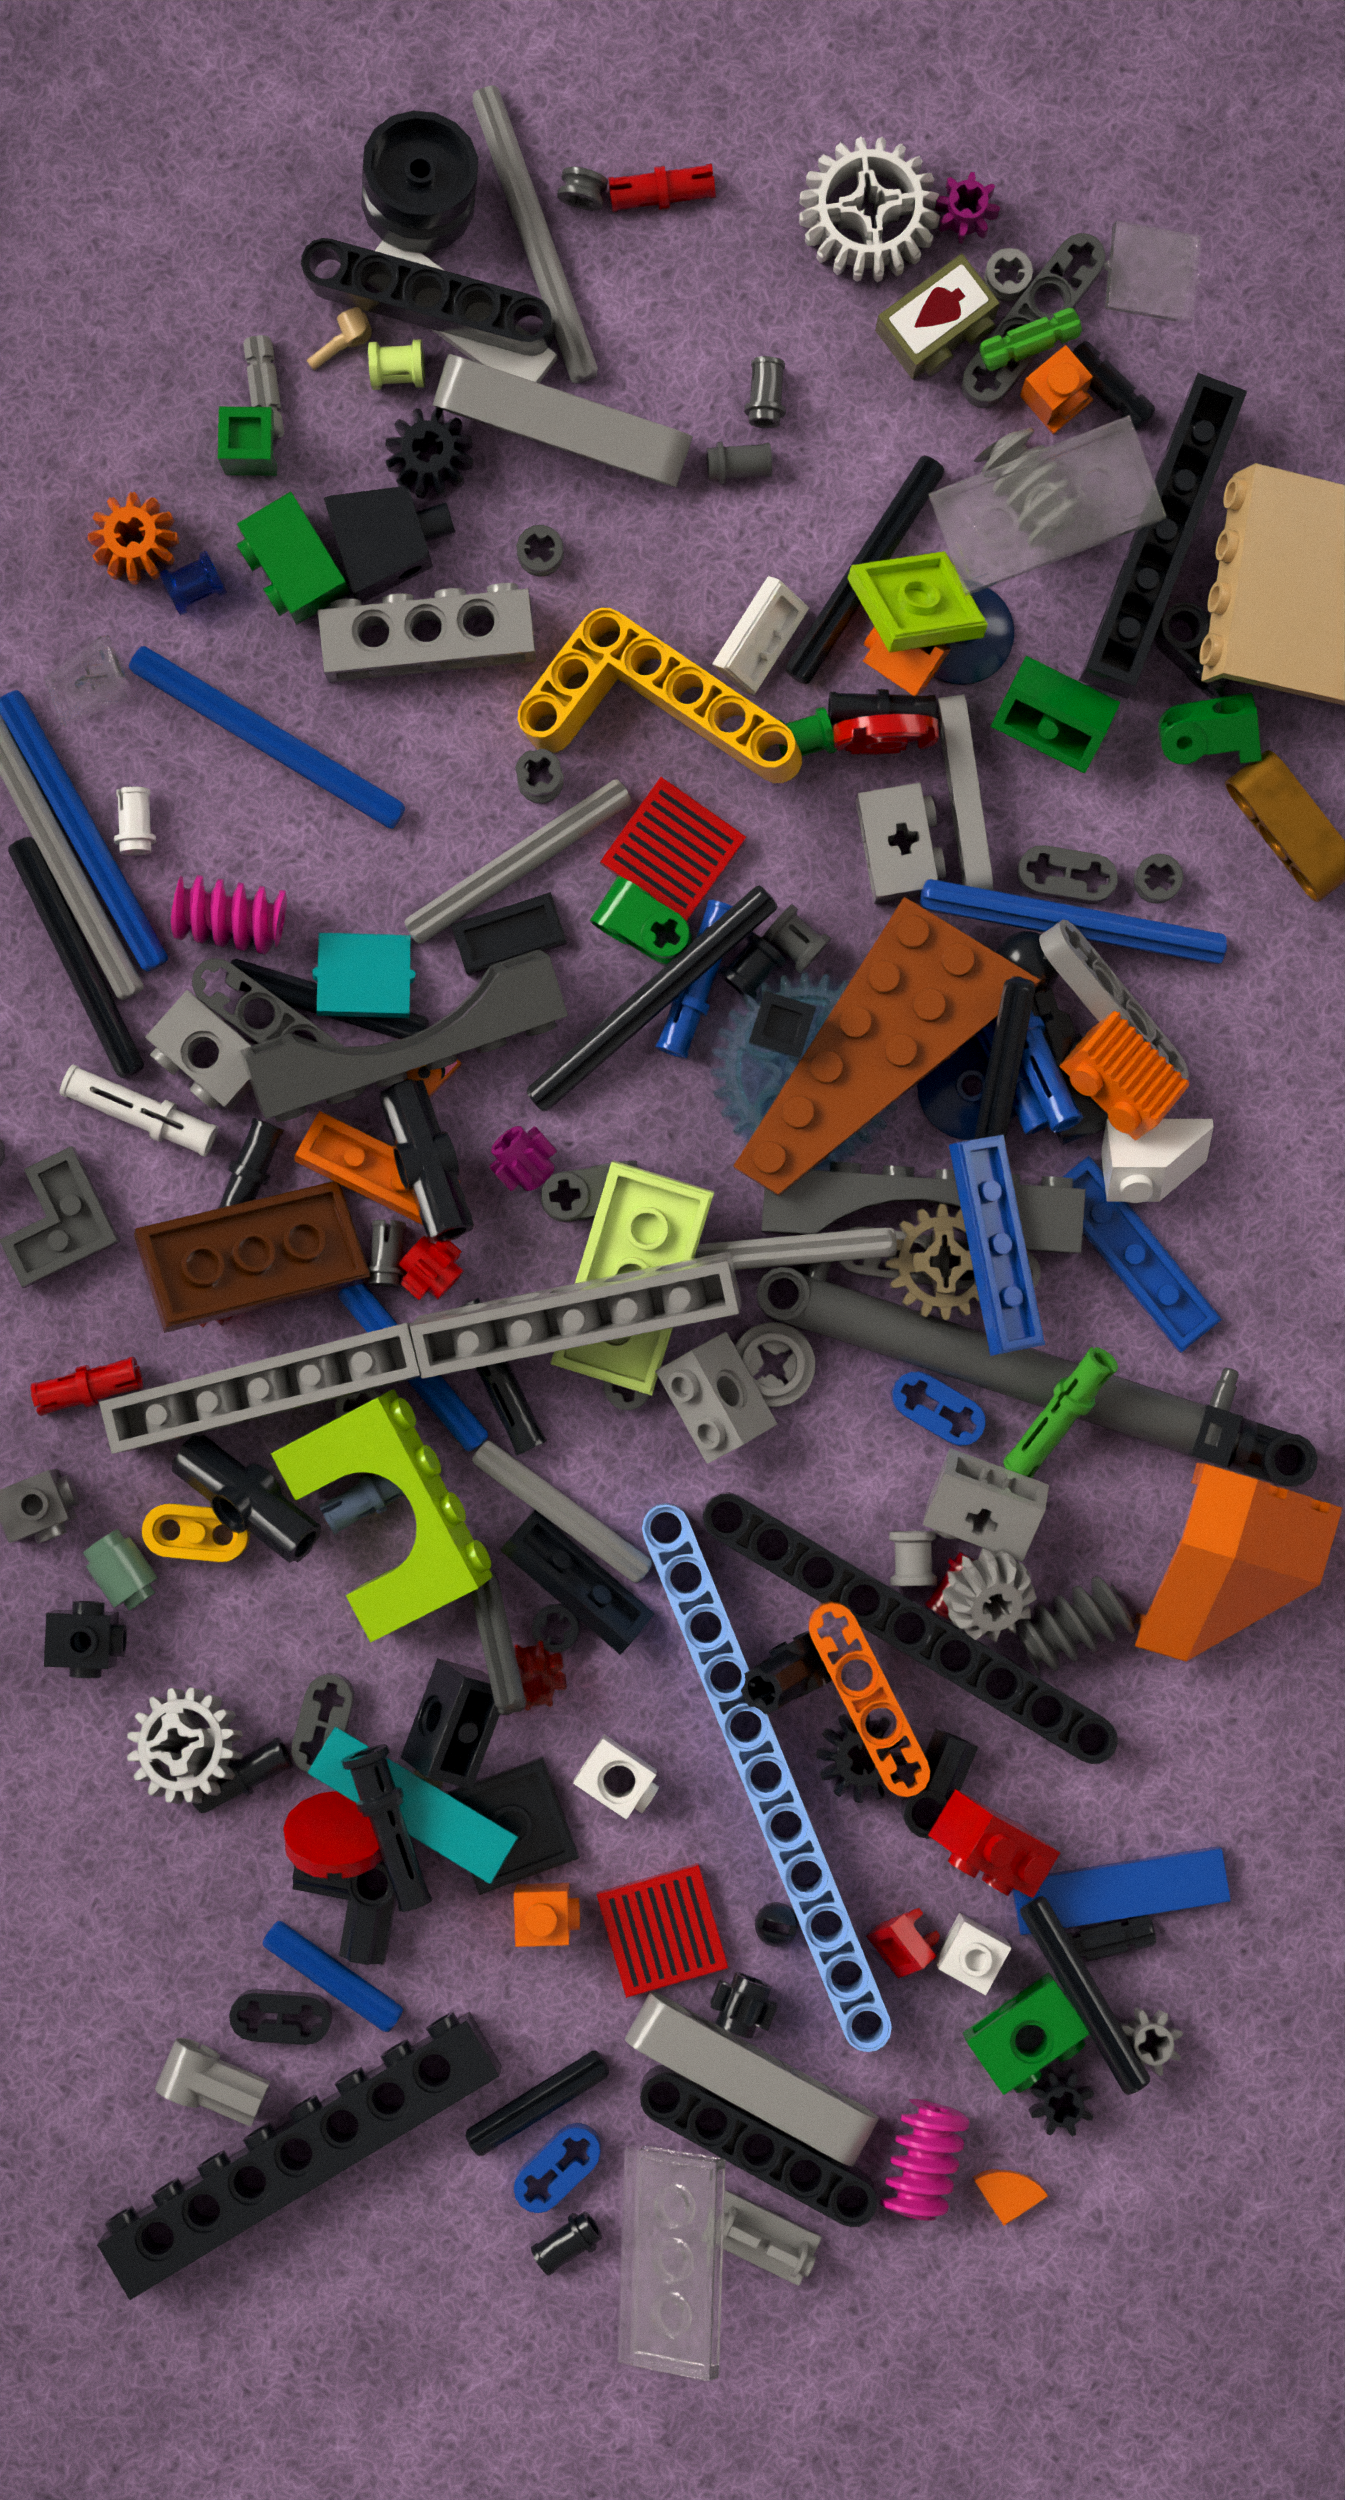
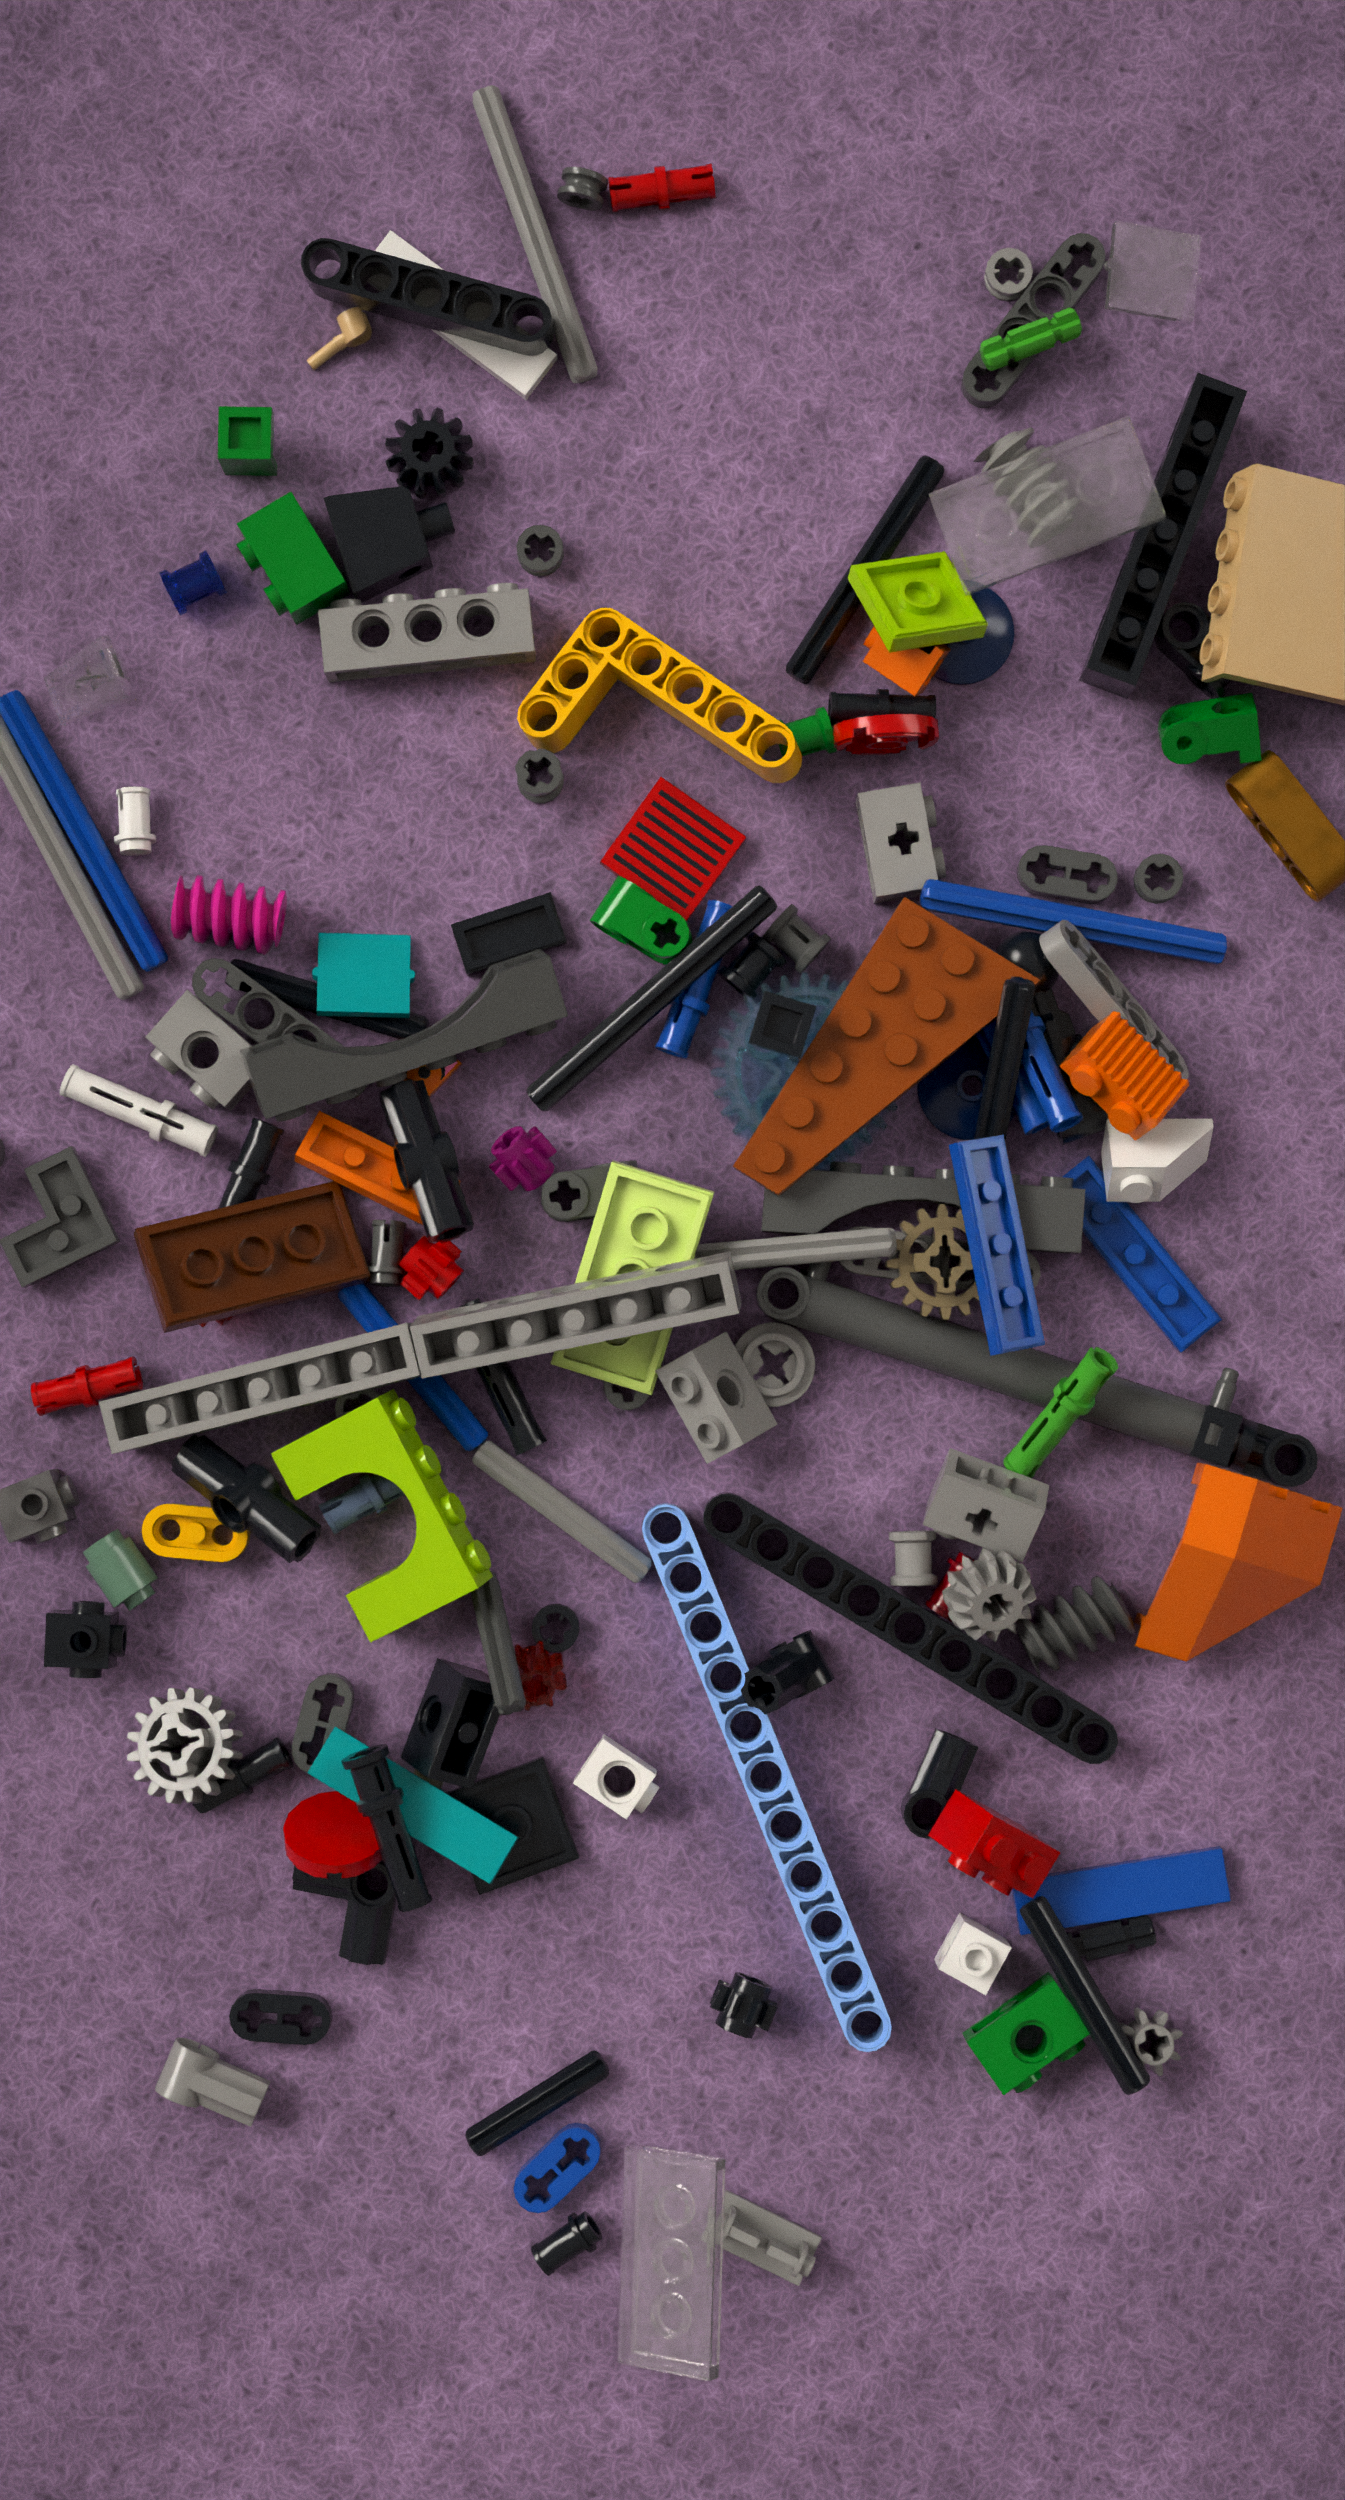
black axle [8,837,144,1078] -> none
orange gear [88,492,179,585] -> none
black brick [97,2011,502,2300] -> none
blue axle [129,646,405,829] -> none
light grey axle [243,335,284,440] -> none
blue axle [262,1921,403,2032] -> none
black wheel [361,110,478,253] -> none
yellowish green bush [368,339,425,390] -> none
light grey axle [404,779,631,944] -> none
light grey beam [432,354,693,488] -> none
black plate [500,1510,655,1655] -> none
orange brick [514,1882,580,1947] -> none
red tile [596,1863,728,1998] -> none
light grey beam [625,1991,879,2167] -> none
black beam [640,2065,877,2227] -> none
dark grey pin [706,442,772,484] -> none
white plate [712,576,809,695] -> none
dark grey pin [744,356,786,428] -> none
black hinge [755,1902,798,1947] -> none
white gear [799,136,940,282] -> none
orange beam [808,1602,930,1797] -> none
black gear [816,1714,907,1803] -> none
red tile [866,1908,940,1978] -> none
brick [875,253,1000,380] -> none
dark pink piece [879,2099,970,2221] -> none
blue beam [891,1371,985,1446] -> none
magenta gear [935,172,1000,244] -> none
light grey beam [937,694,993,890] -> none
orange tile [973,2169,1048,2226] -> none
green brick [990,656,1120,774] -> none
orange brick [1020,345,1094,435] -> none
black gear [1028,2067,1094,2137] -> none
black axle [1072,341,1155,430] -> none

